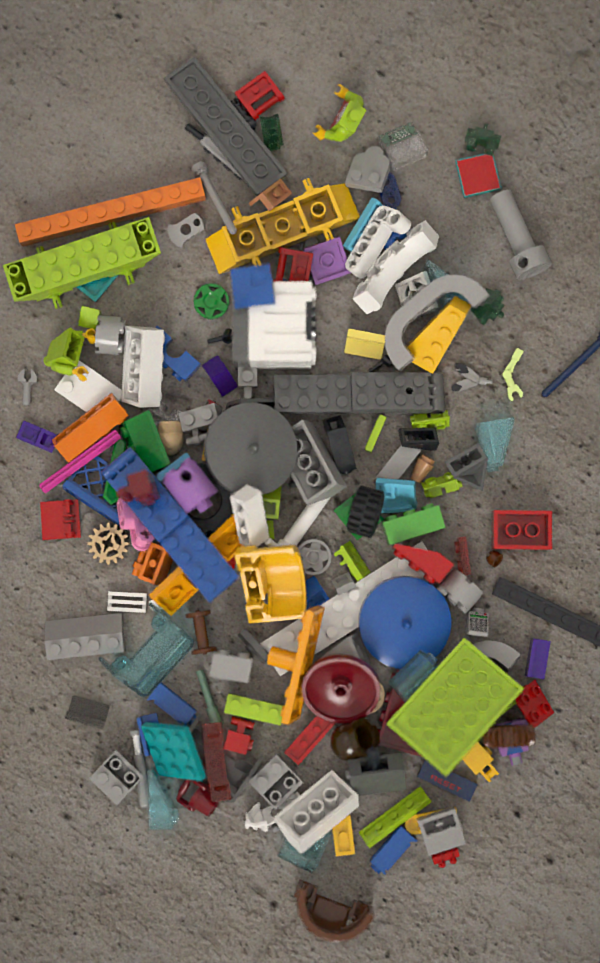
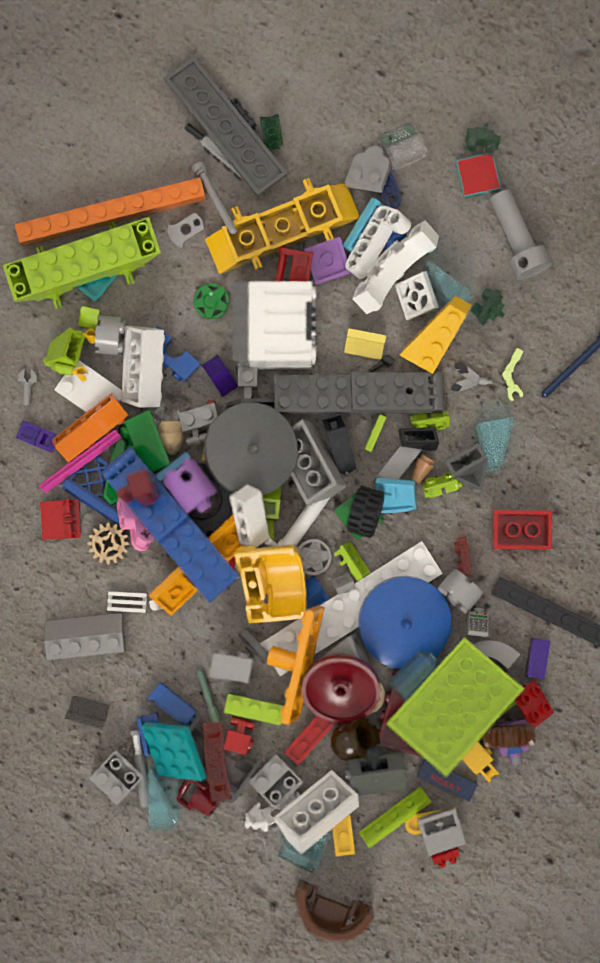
clear light blue windscreen [98,602,194,697] -> none
orange brick [132,542,173,585] -> none
reddish brown hose [185,610,217,655] -> none
black hand [207,328,233,344] -> none
blue plate [230,264,276,309] -> none
red plate [235,71,285,121] -> none
nougat panel [249,178,292,211] -> none
lime torso [312,84,366,142] -> none
blue window [370,825,417,875] -> none
bright green brick [381,503,446,546] -> none
light grey arch [385,275,490,371] -> none
red slope [391,544,454,584] -> none
reddish brown hinge [486,551,503,568] -> none

